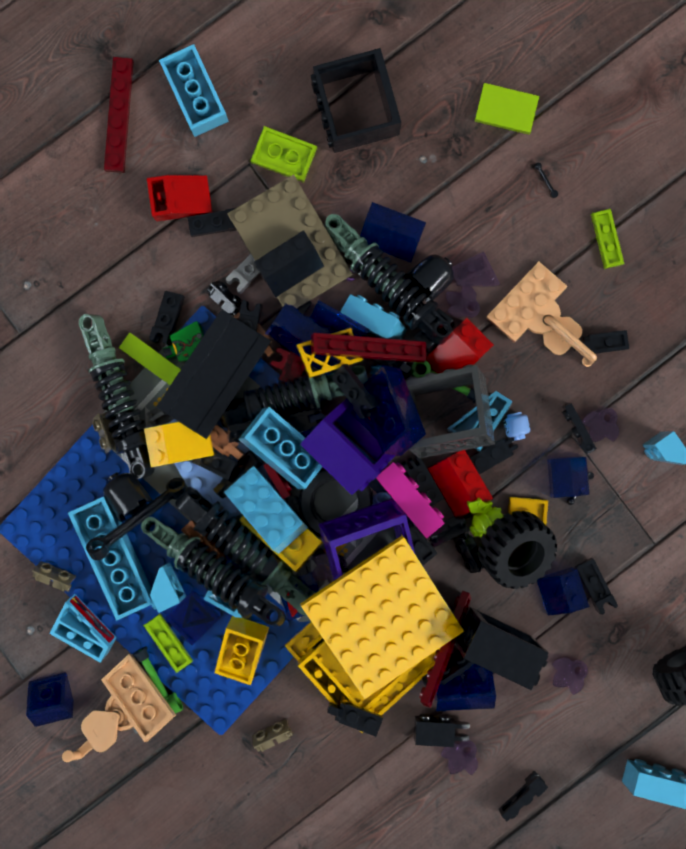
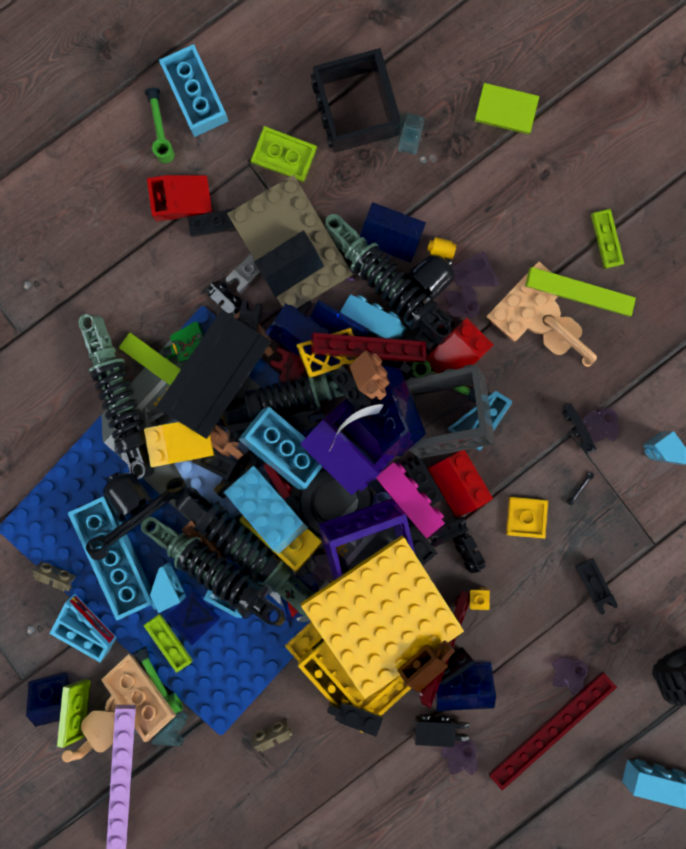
dark tan hinge [93,412,116,454] -> none
dark red plate [104,57,134,173] -> none
black plate [149,291,185,346] -> none
yellow slope [214,616,269,686] -> none
black window [455,607,549,690] -> none
lime helmet [467,498,504,537] -> none
black hinge [470,437,518,475] -> none
black tyre [478,511,557,589] -> none
black plate [499,771,548,822] -> none
light blue head [503,412,530,441] -> none
black hinge [534,162,558,198] -> none
clear blue slope [537,567,589,616] -> none
clear blue slope [547,457,590,498] -> none
black hinge [574,330,629,354] -> none
none -> lime tile [57,679,91,748]
none -> lavender plate [106,705,136,849]
none -> bright green piece [145,87,175,164]
none -> clear light blue slope [151,710,188,746]
none -> white sticker [329,404,383,451]
none -> nougat hinge [349,350,389,400]
none -> reddish brown hinge [397,640,455,692]
none -> clear light blue slope [398,113,425,155]
none -> yellow brick [427,237,457,259]
none -> yellow bracket [470,587,490,610]
none -> dark red plate [488,671,617,791]
none -> lime tile [525,267,636,317]

